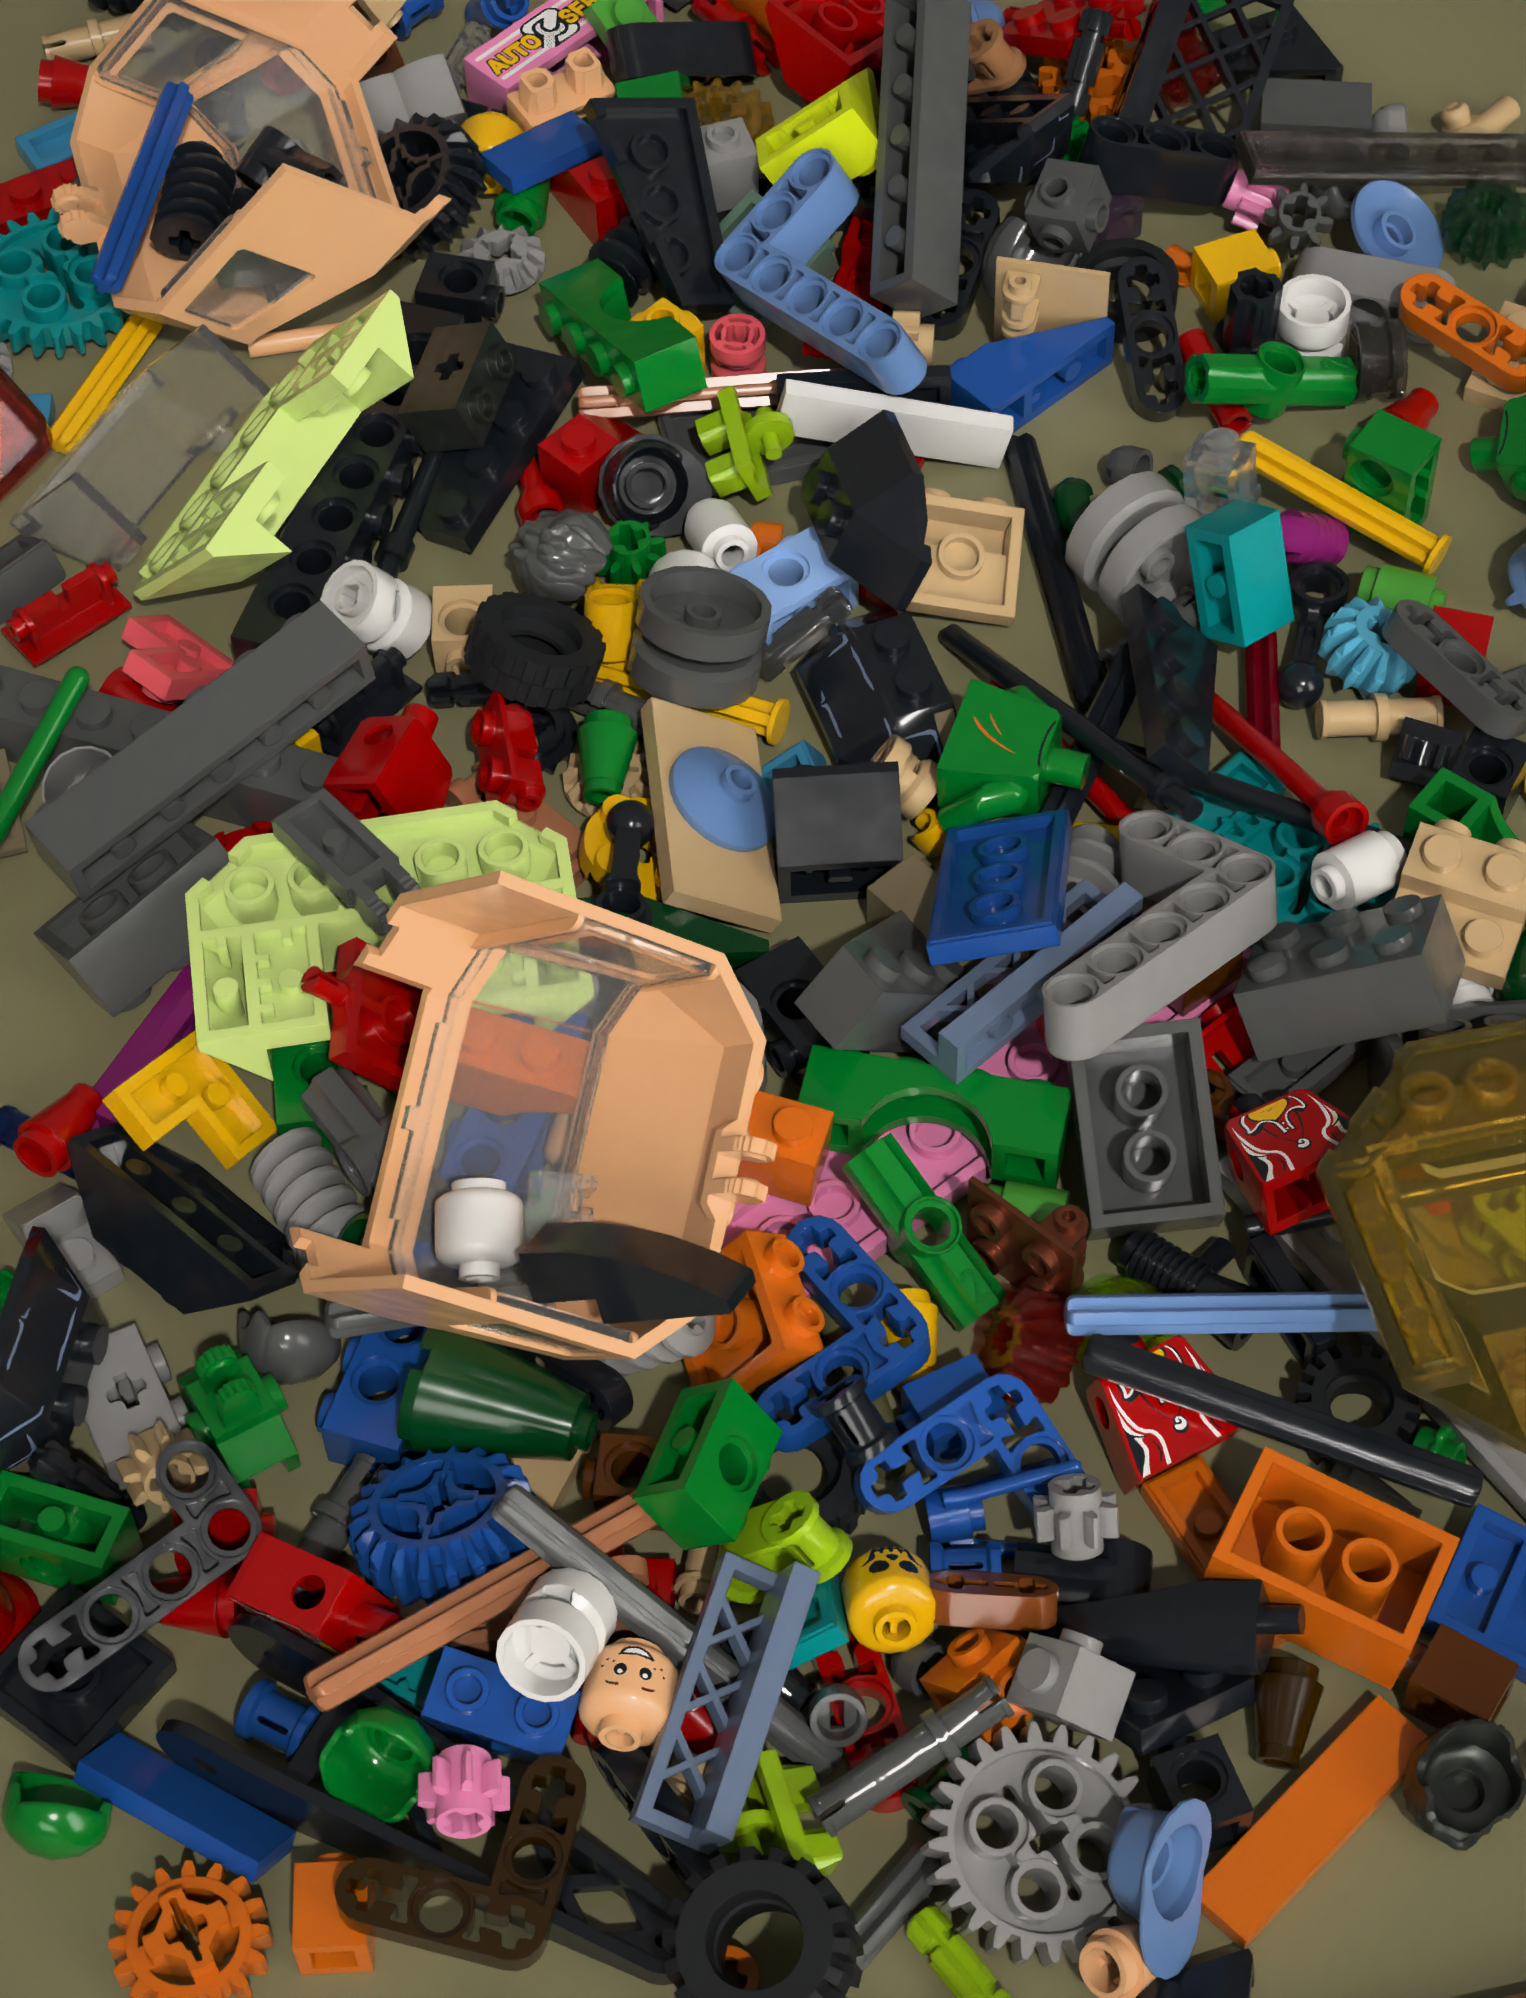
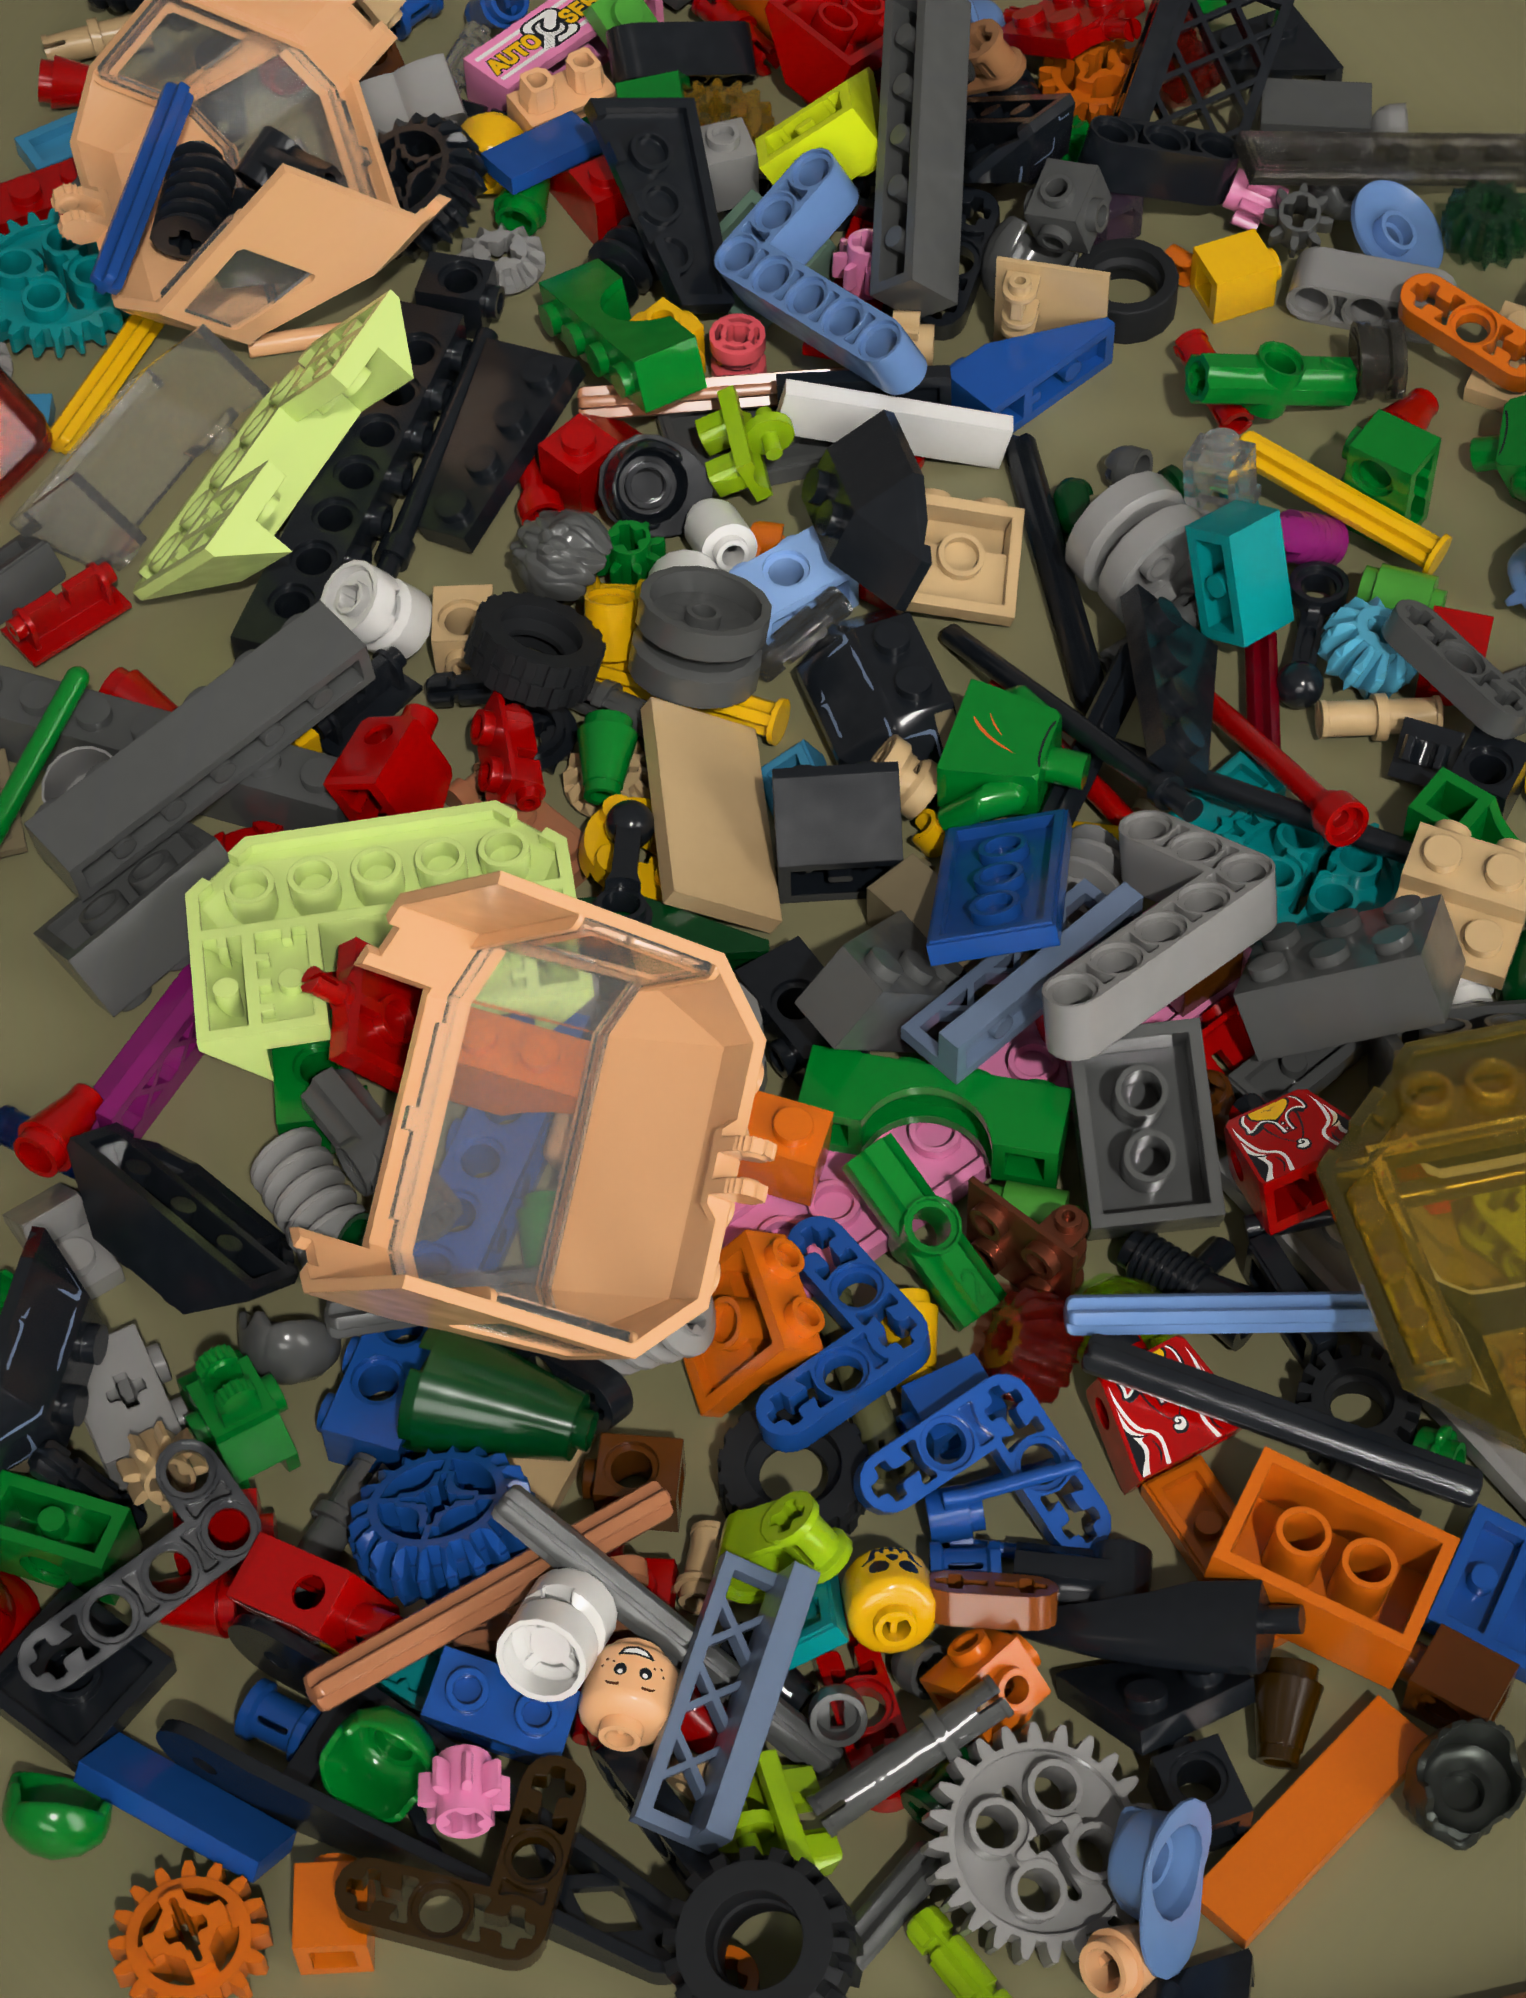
yellow plate [102,1030,278,1170] -> none
coral plate [121,615,234,704] -> none
dark grey hinge [271,788,422,936] -> none
pearl dark grey brick [397,321,519,453] -> none
white head [435,1178,524,1283] -> none
black slope [519,1222,756,1324] -> none
clear brick [520,1170,598,1248] -> none
green brick [632,1378,783,1551] -> none
medium blue dish [669,746,775,852] -> none
black bush [810,1374,900,1467] -> none
light grey brick [1006,1628,1136,1742] -> none
light grey gear [1033,1473,1119,1561] -> none
black axle [1059,8,1114,117] -> none
black beam [1114,256,1186,422] -> none
black piece [1212,268,1283,355] -> none
white wheel [1275,274,1352,357] -> none
white brick [1310,830,1407,911] -> none
tan arm [1440,96,1521,141] -> none
none -> bright pink gear [832,228,875,300]

